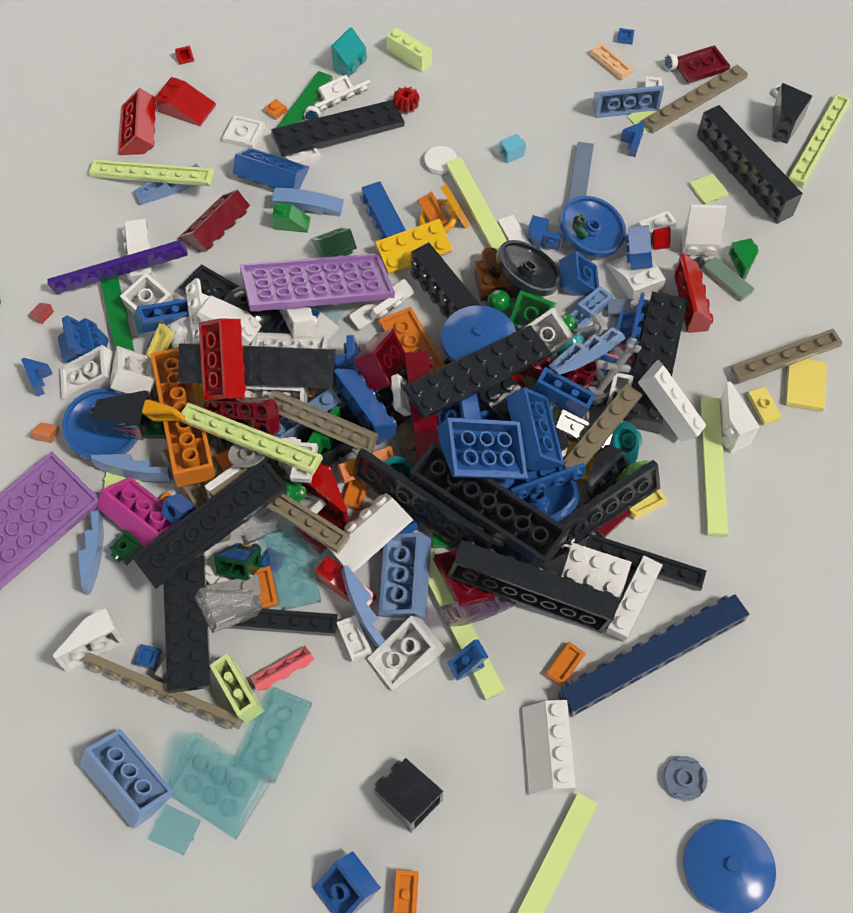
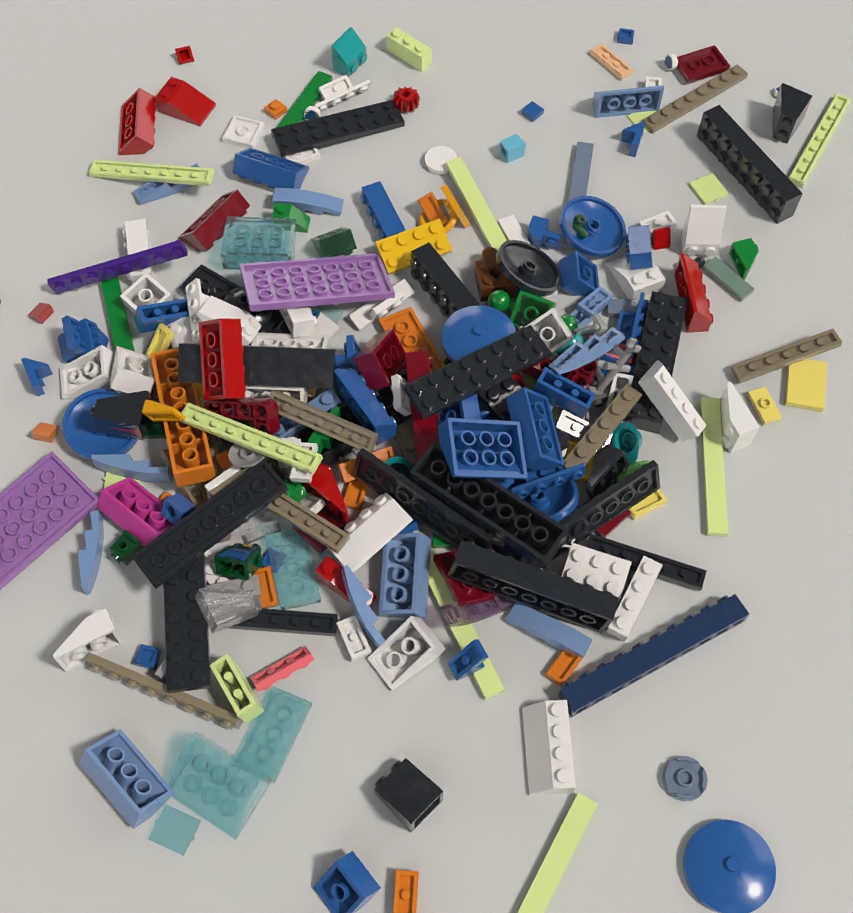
none -> clear light blue slope [220,216,296,270]
none -> medium blue slope [506,603,592,658]
none -> blue tile [521,101,544,122]

